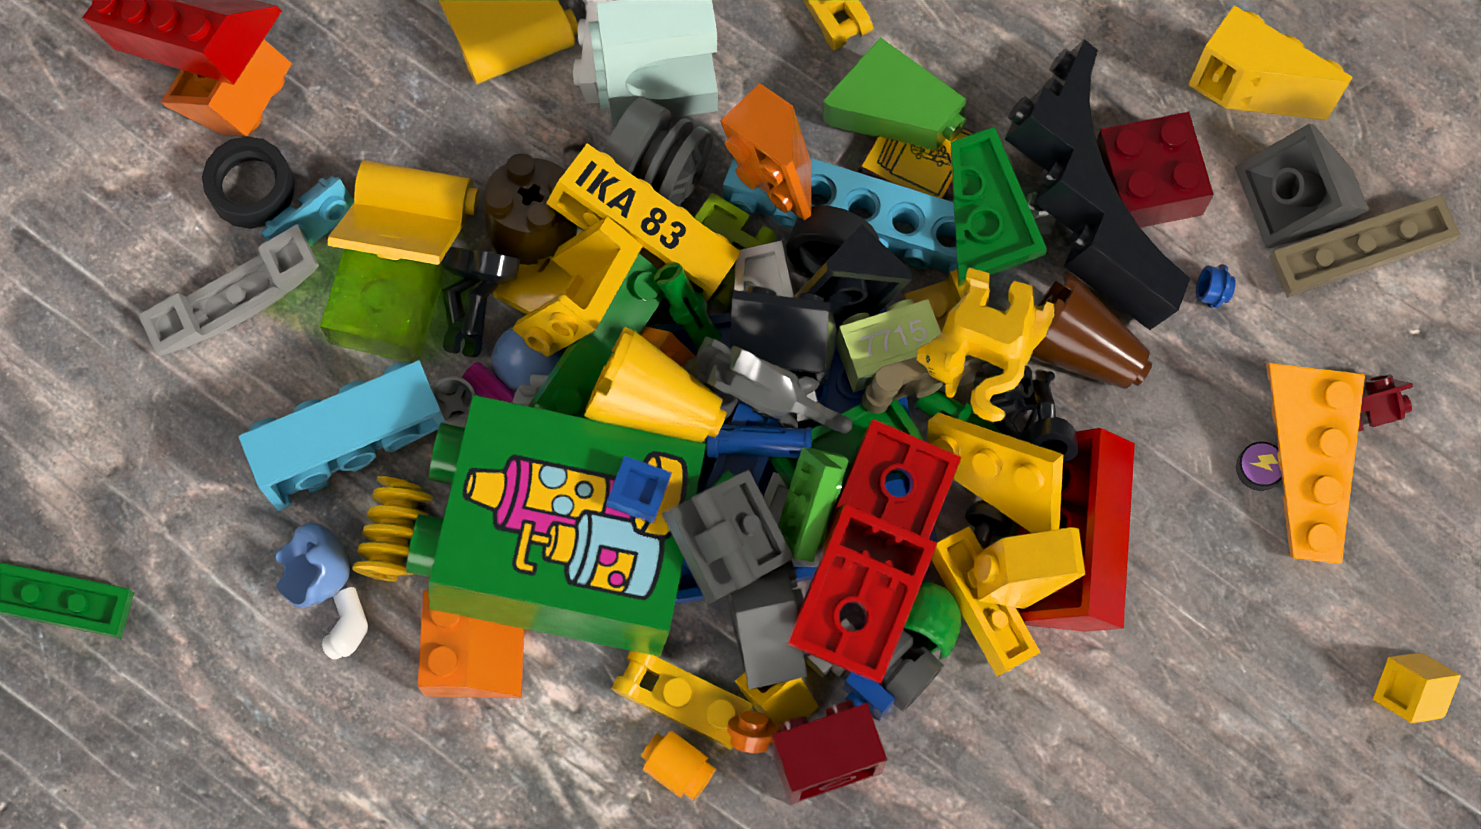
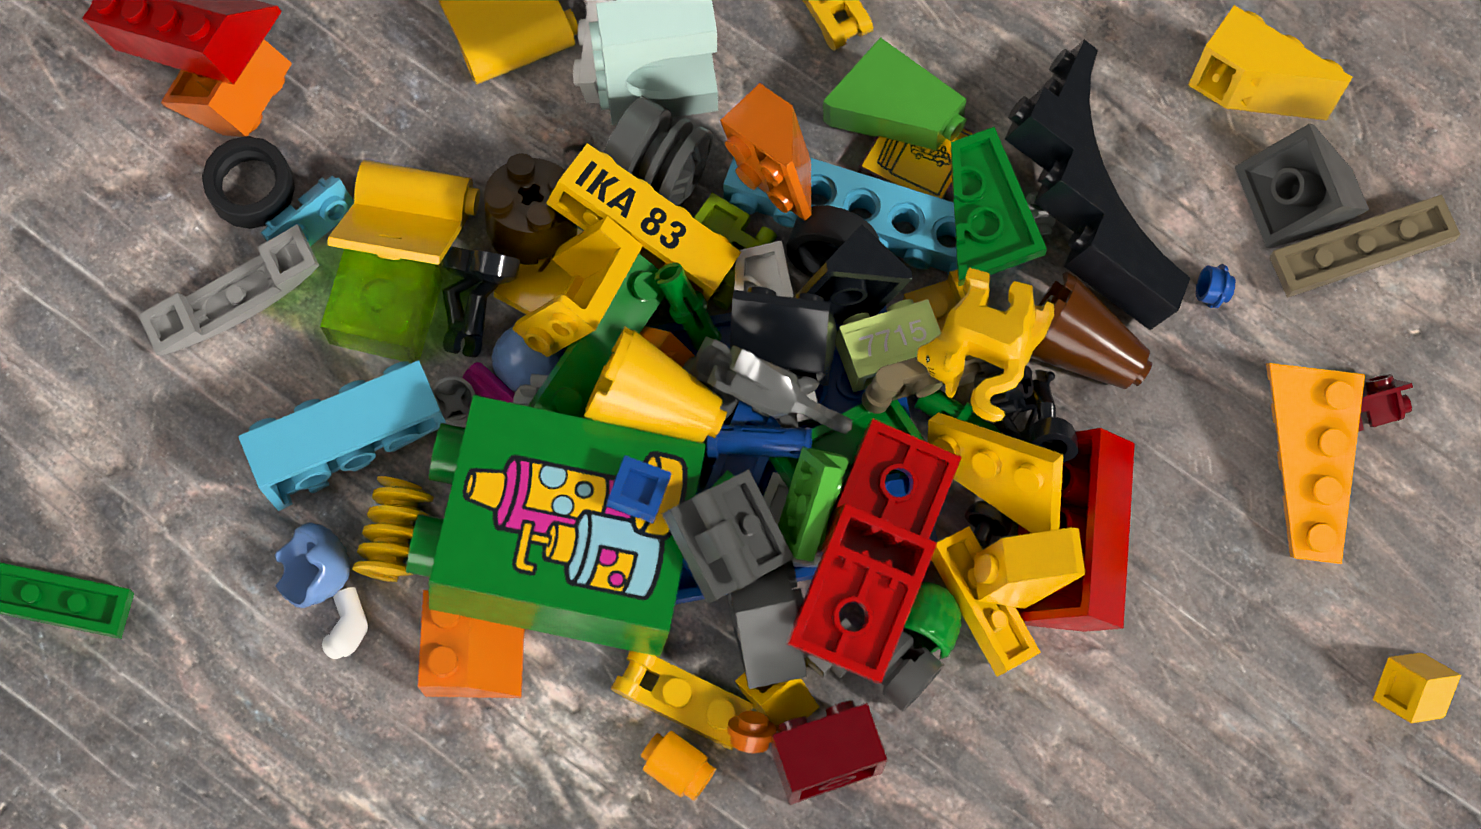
blue plate [843,673,895,721] -> none
dark red brick [1096,111,1214,228] -> none
tile [1236,441,1282,491] -> none

